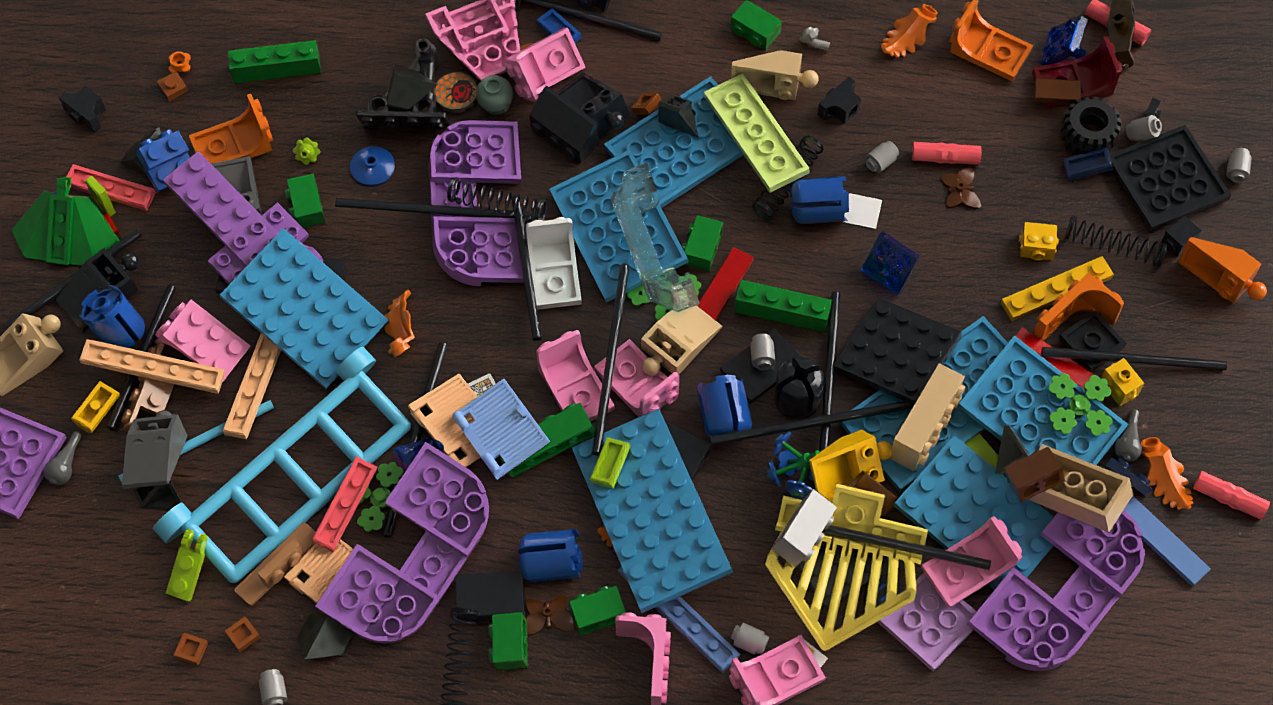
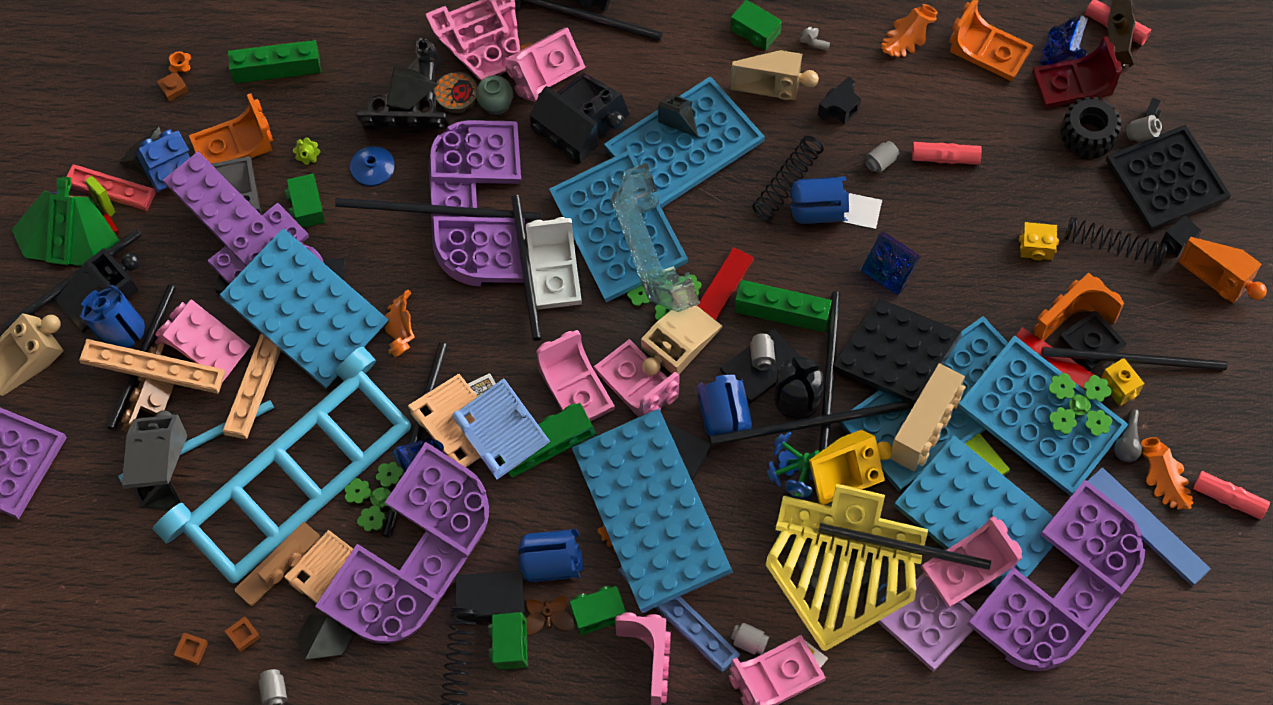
dark grey piece [43,431,82,485] -> none
black brick [58,86,106,133] -> none
yellow brick [71,381,120,433] -> none
lime hinge [166,529,208,601] -> none
coral tile [311,456,378,552] -> none
black piece [447,178,547,221] -> none
blue tile [536,8,582,43] -> none
lime tile [590,437,631,489] -> none
black piece [592,264,630,456] -> none
dark orange plate [631,93,662,115] -> none
green brick [682,215,723,272] -> none
yellowish green plate [704,73,810,193] -> none
brick [772,489,837,567] -> none
reddish brown tile [848,470,898,517] -> none
reddish brown piece [941,168,981,208] -> none
pearl dark grey slope [995,424,1029,474] -> none
yellow plate [1001,256,1114,322] -> none
reddish brown hinge [1004,447,1065,502] -> none
tan brick [1028,444,1133,533] -> none
reddish brown tile [1035,79,1081,104] -> none
dark blue tile [1064,147,1113,181] -> none
dark blue plate [1106,458,1153,496] -> none
light grey brick [1226,148,1252,183] -> none

